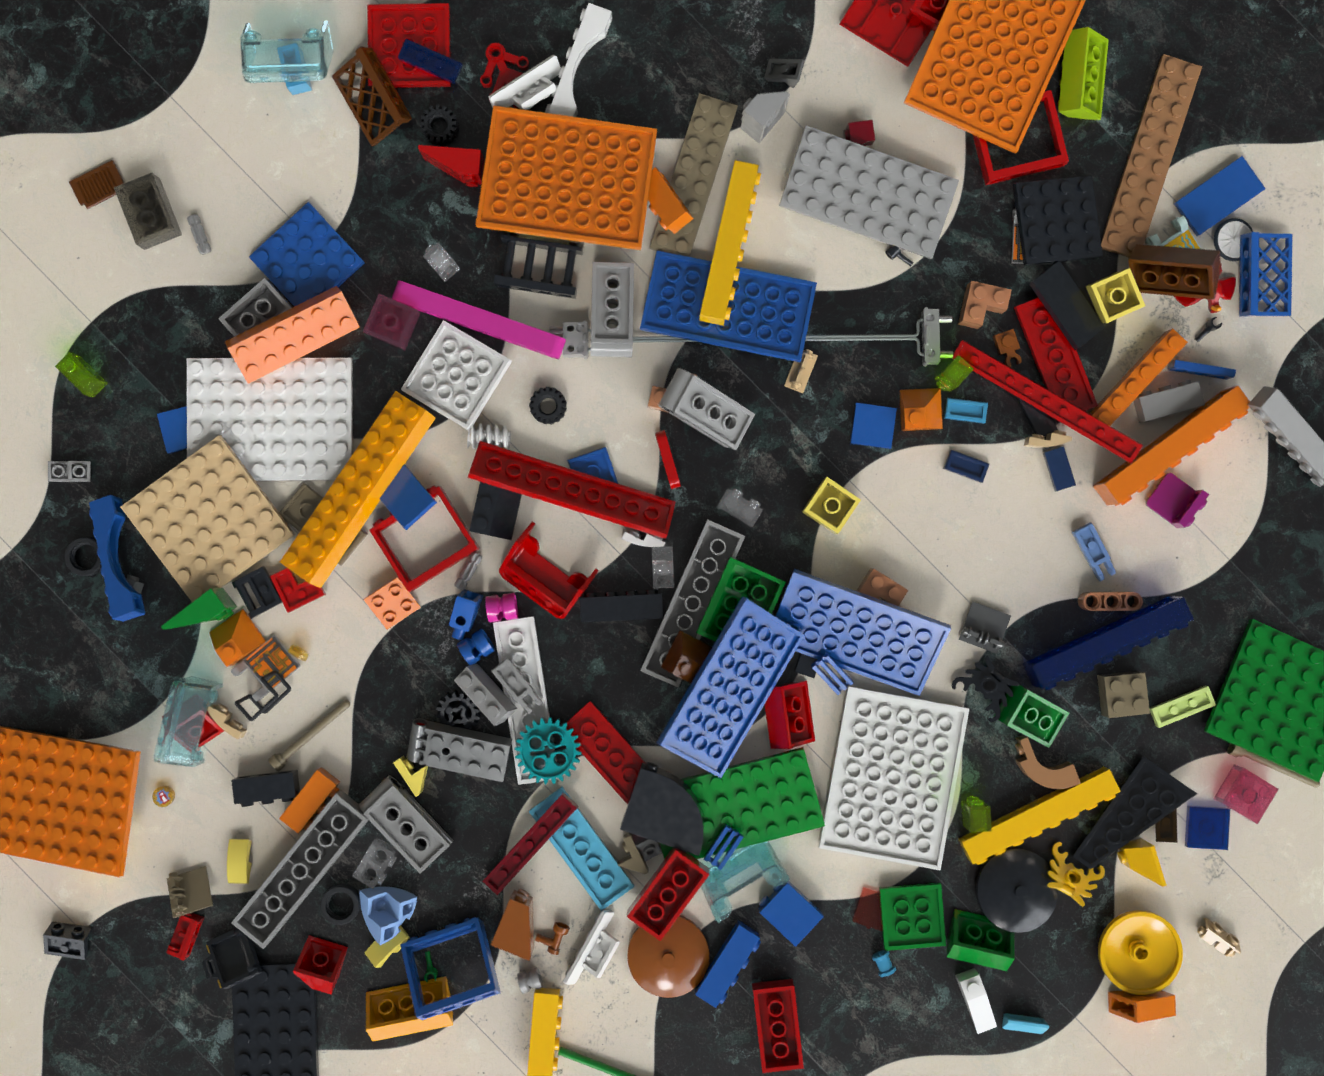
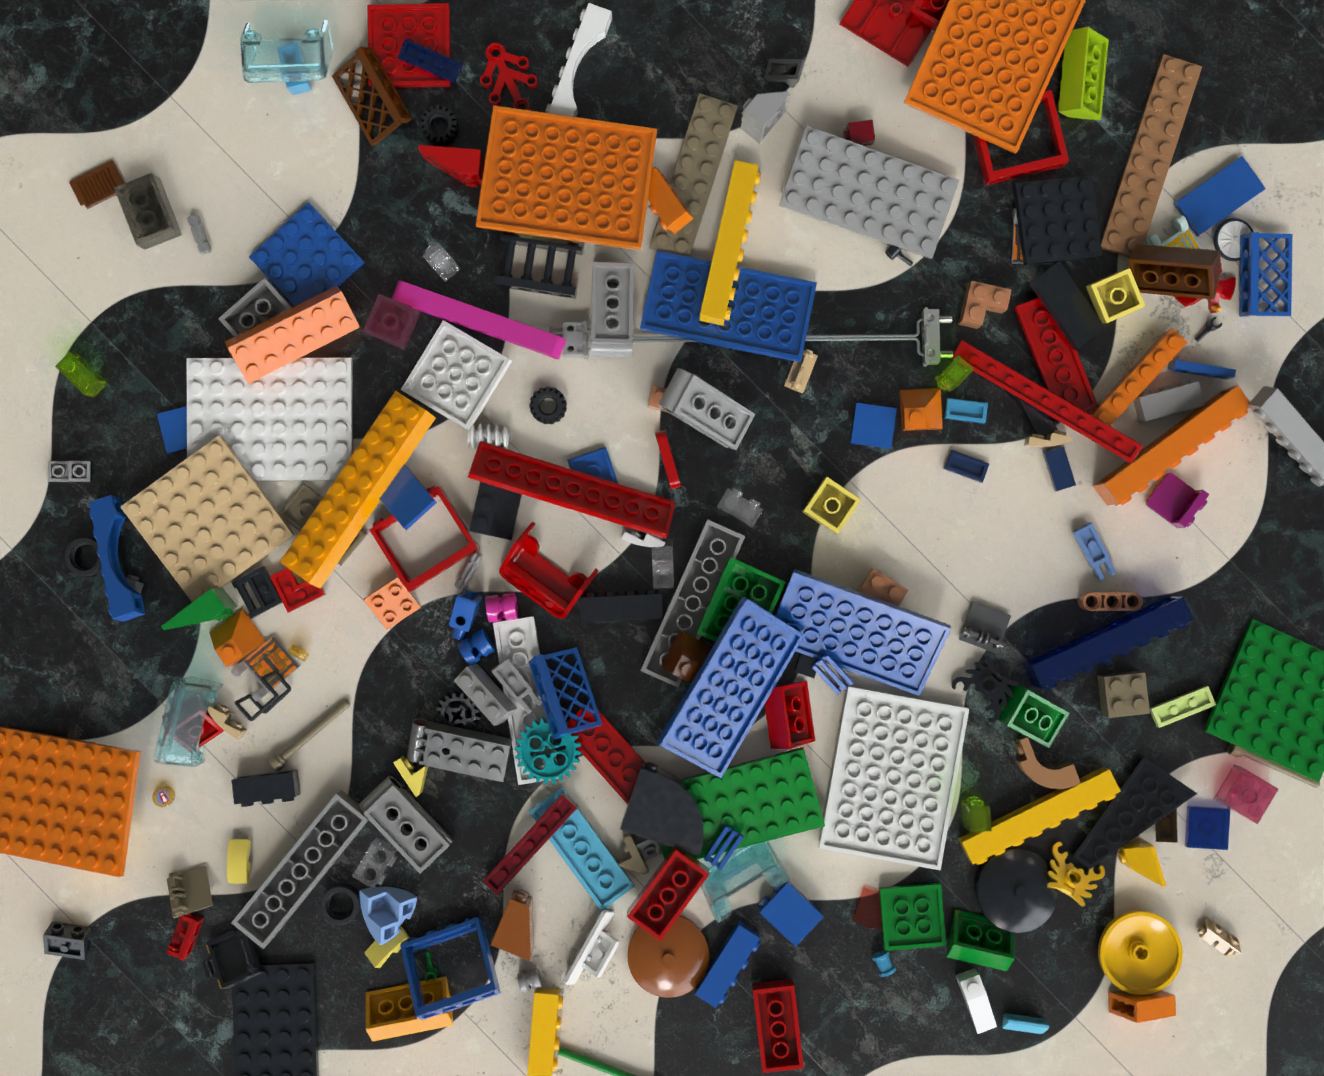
orange brick [279,767,340,834] -> none
red slope [293,935,348,995] -> none
white bracket [488,55,561,110] -> none
dark orange piece [535,922,570,955] -> none
dark orange plate [993,329,1022,367] -> none
none -> blue fence [529,647,602,739]

